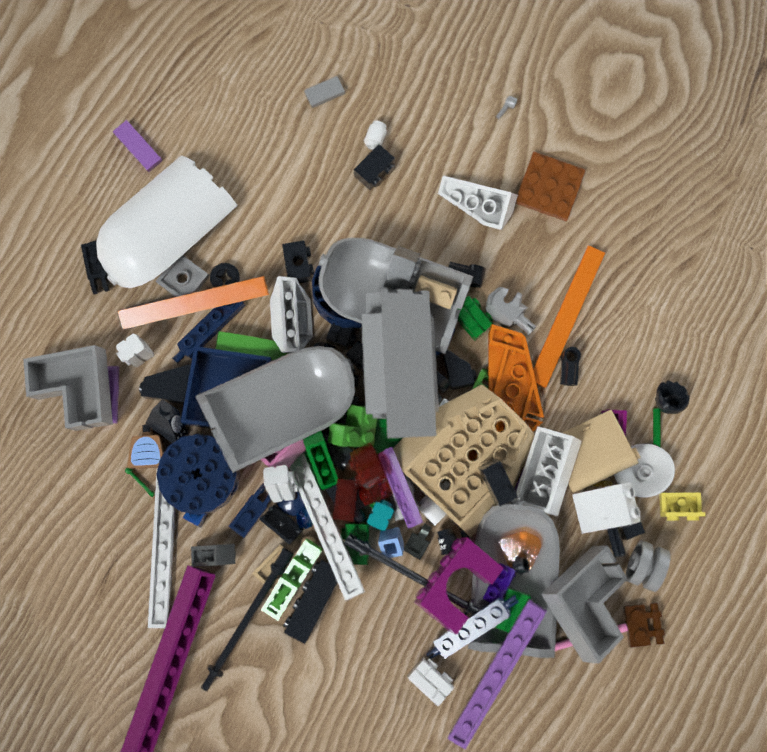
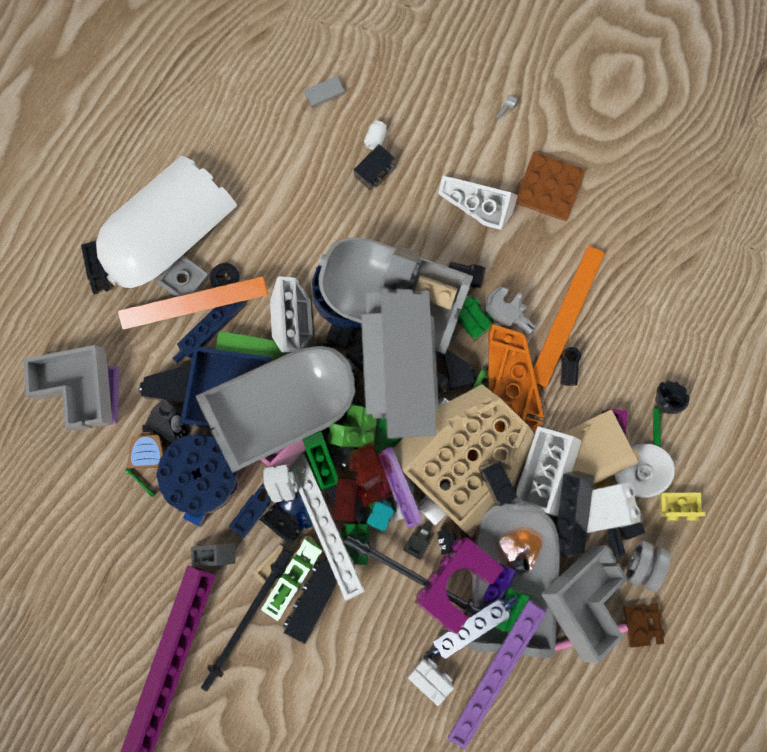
medium lavender tile [112,120,162,172] -> none
white brick [116,333,154,368] -> none
white tile [148,469,175,628] -> none
black brick [282,240,314,284] -> none
light blue brick [378,527,404,558] -> none
none -> black brick [557,471,594,557]

